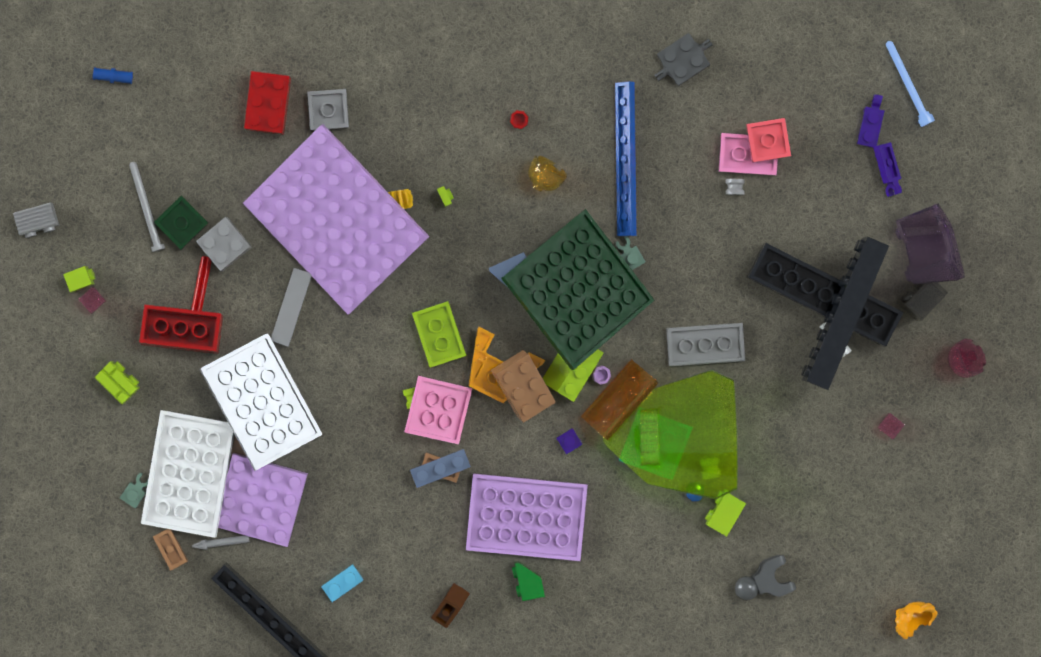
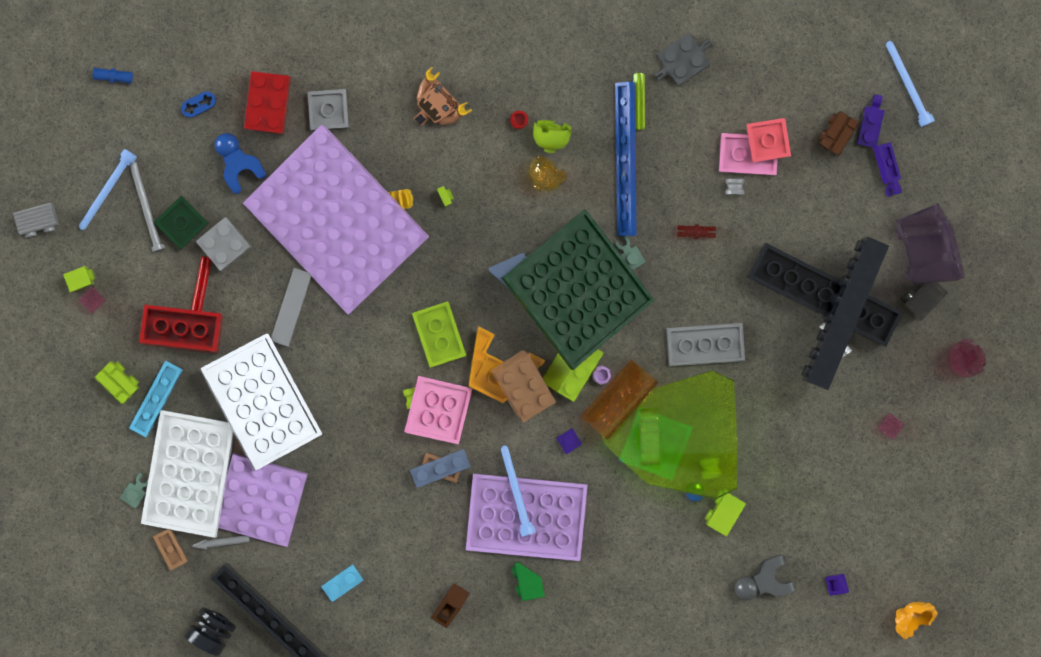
none -> light blue piece [79,149,137,230]
none -> medium azure plate [129,361,183,437]
none -> blue beam [181,91,216,118]
none -> black wheel [185,607,236,656]
none -> blue piece [214,133,266,195]
none -> torso [414,67,472,126]
none -> light blue piece [501,445,536,537]
none -> lime cylinder [533,120,572,153]
none -> lime axle [634,73,645,130]
none -> clear red pin [677,224,716,239]
none -> reddish brown brick [818,111,859,157]
none -> dark purple plate [825,573,849,596]

